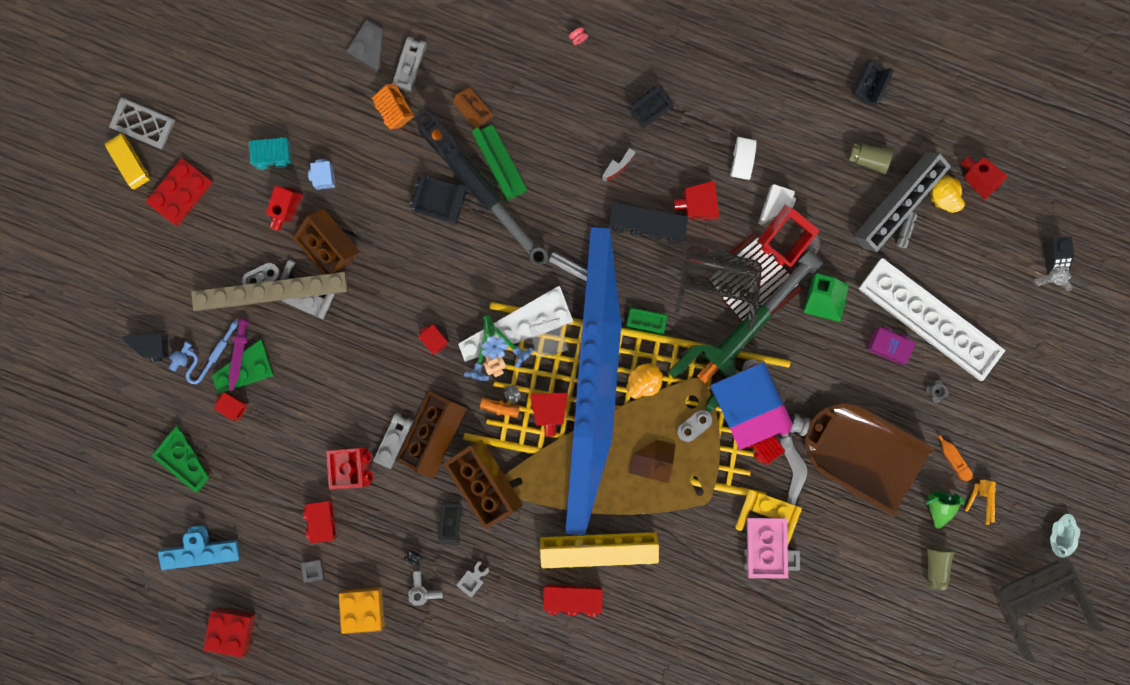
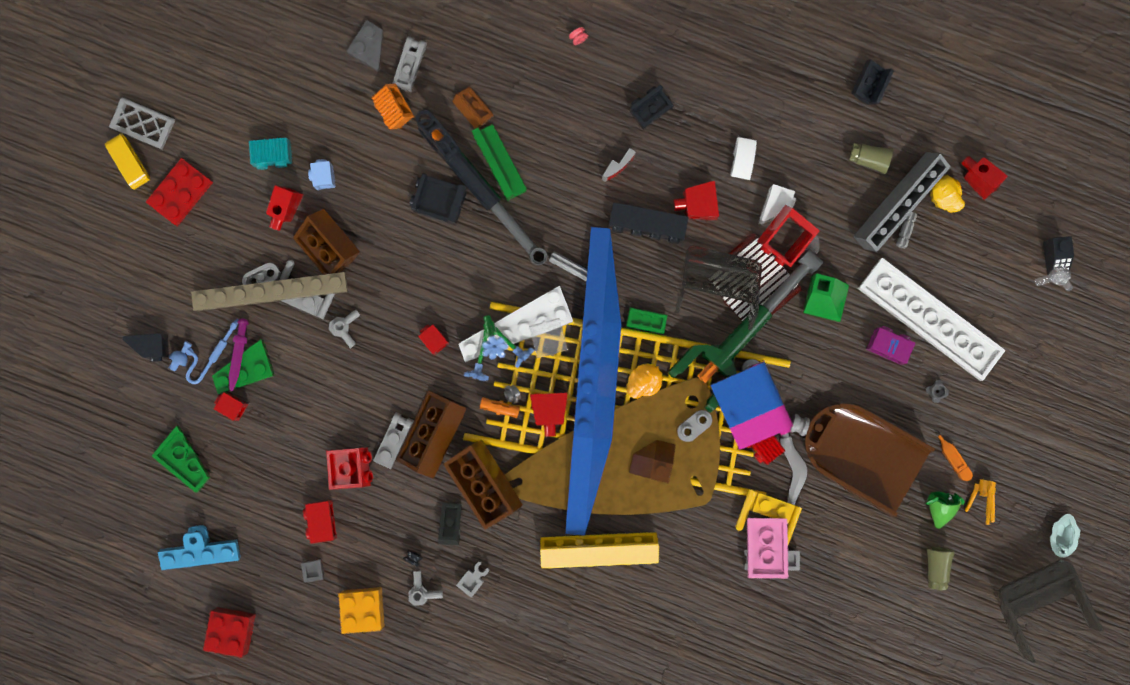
light nougat gear [483,355,506,377] -> none
red brick [543,584,603,617] -> none
none -> light grey piece [328,310,360,348]

